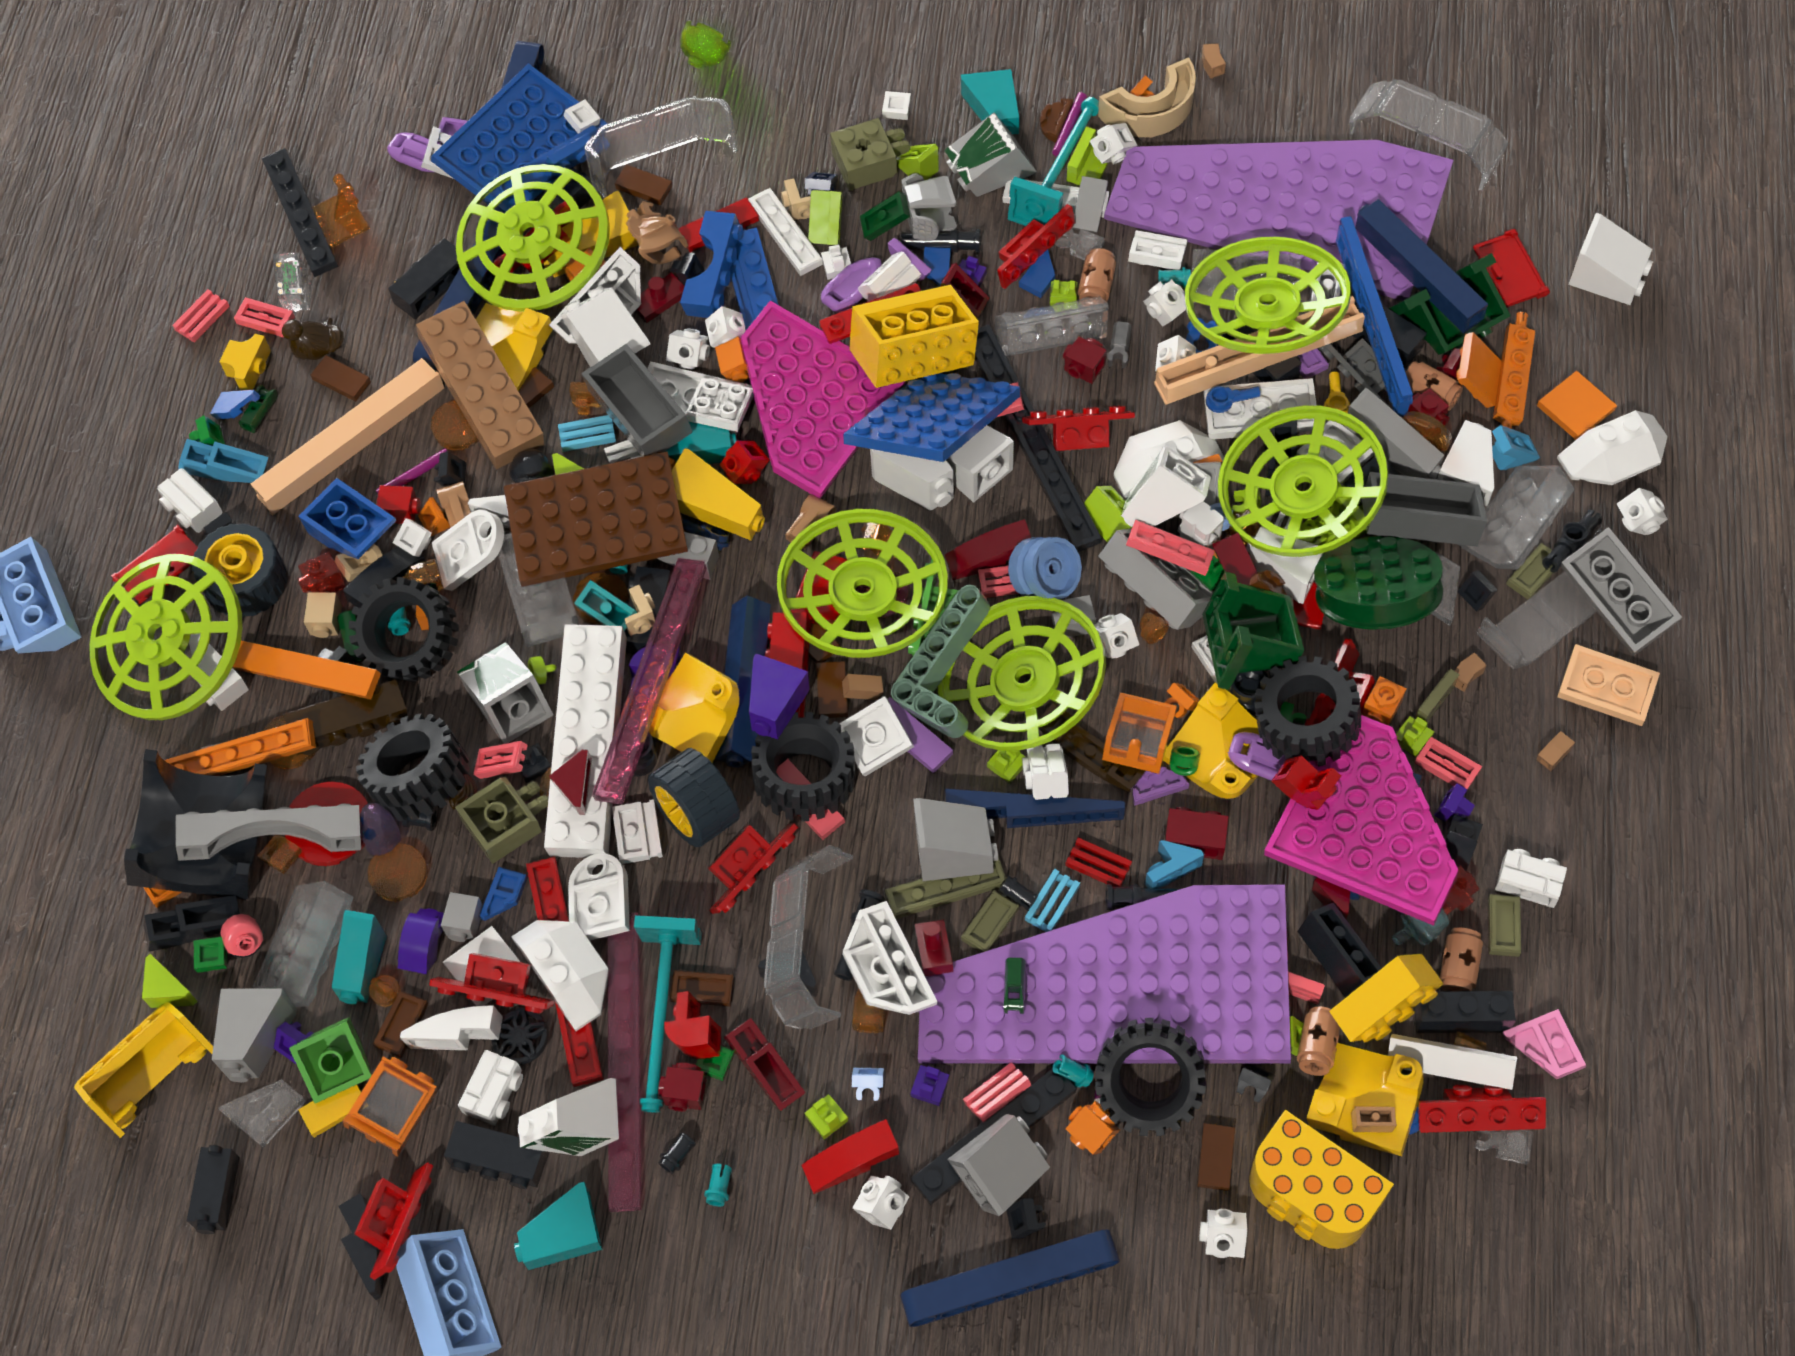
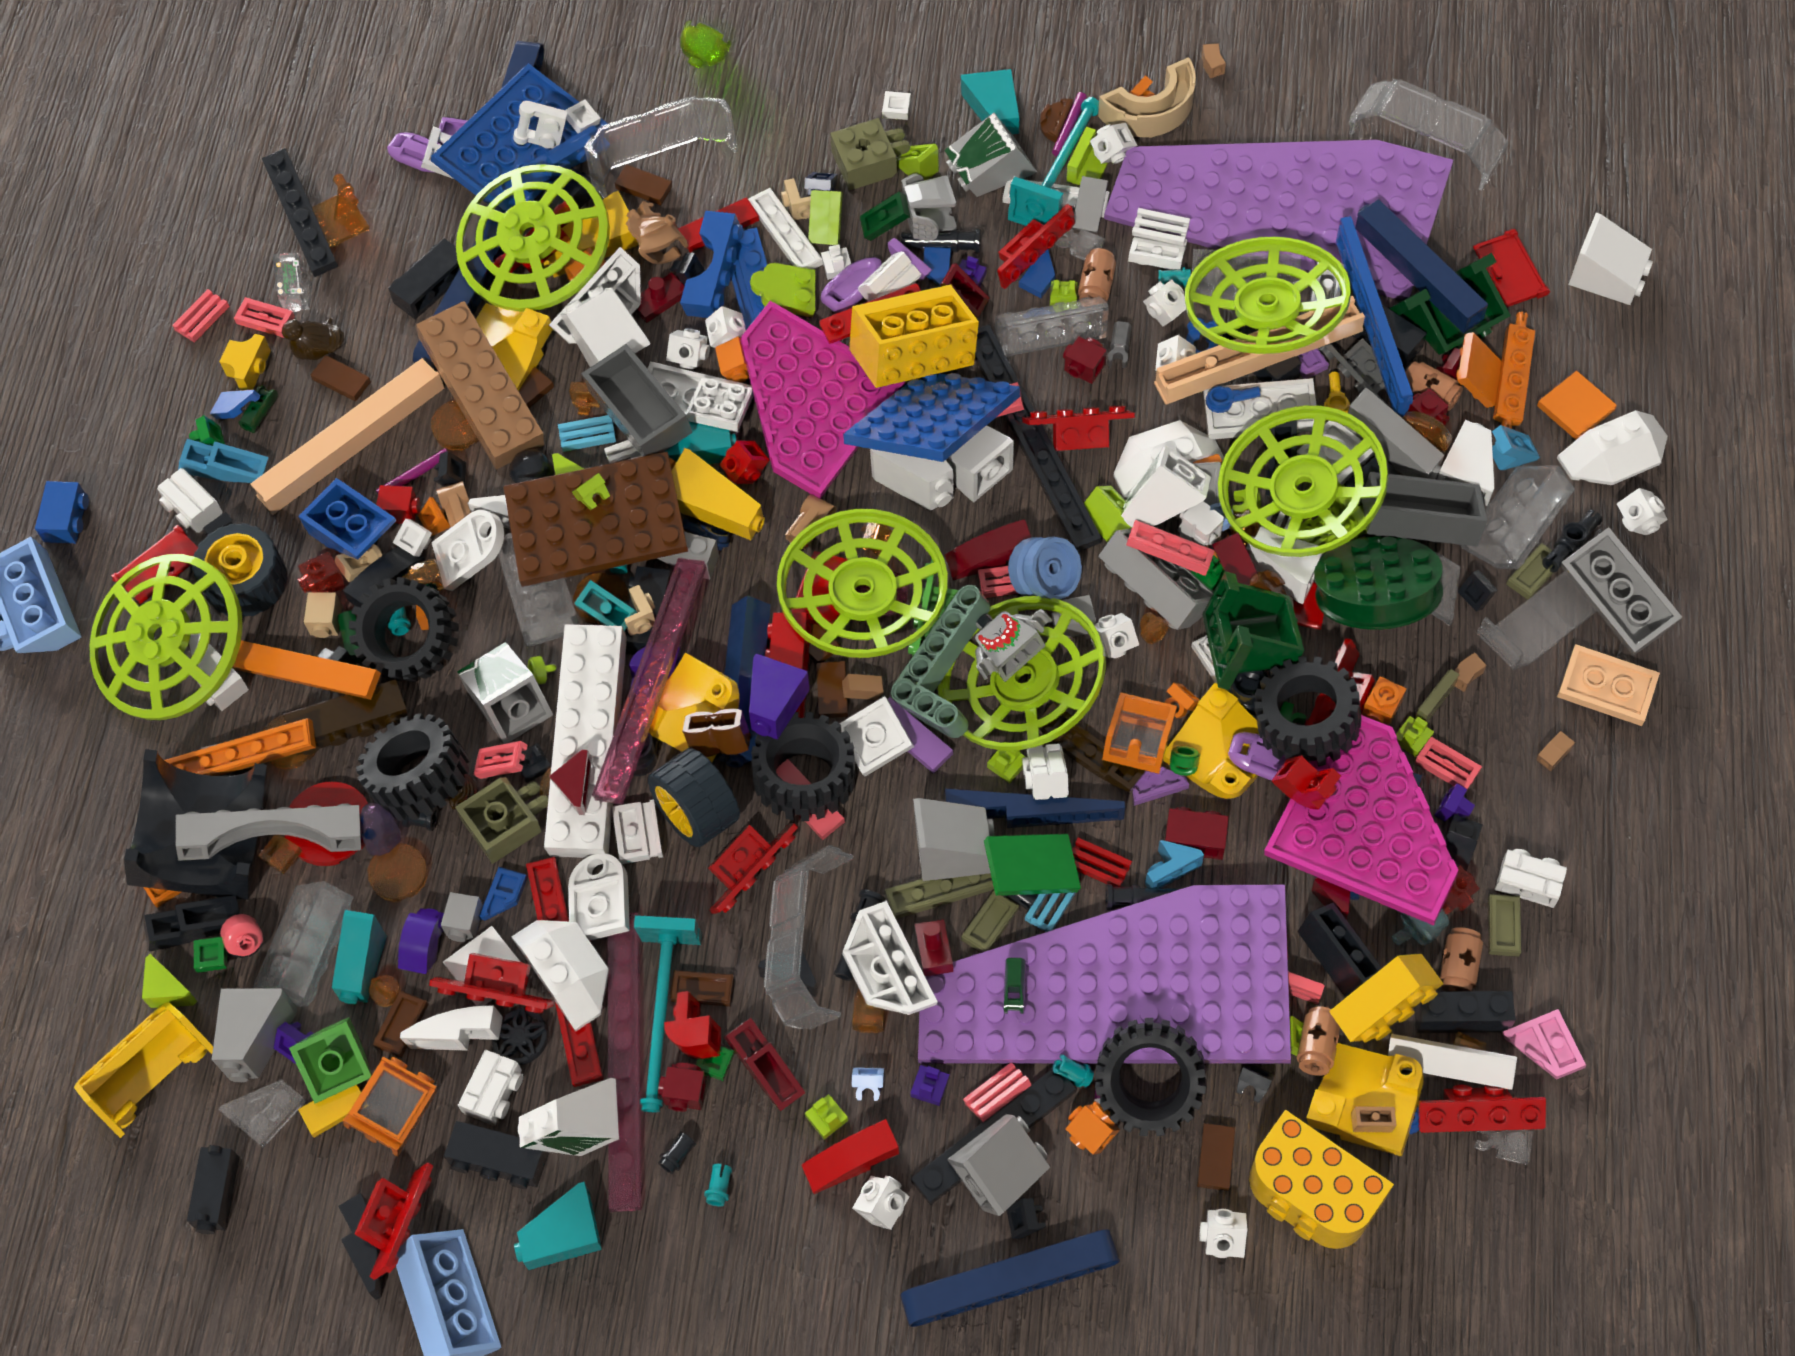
none -> blue brick [35,481,89,544]
none -> white plate [513,101,568,149]
none -> lime tile [572,473,610,510]
none -> reddish brown brick [683,709,751,757]
none -> lime plate [750,263,815,318]
none -> light grey torso [975,609,1053,682]
none -> green tile [984,834,1081,896]
none -> white tile [1132,208,1190,246]

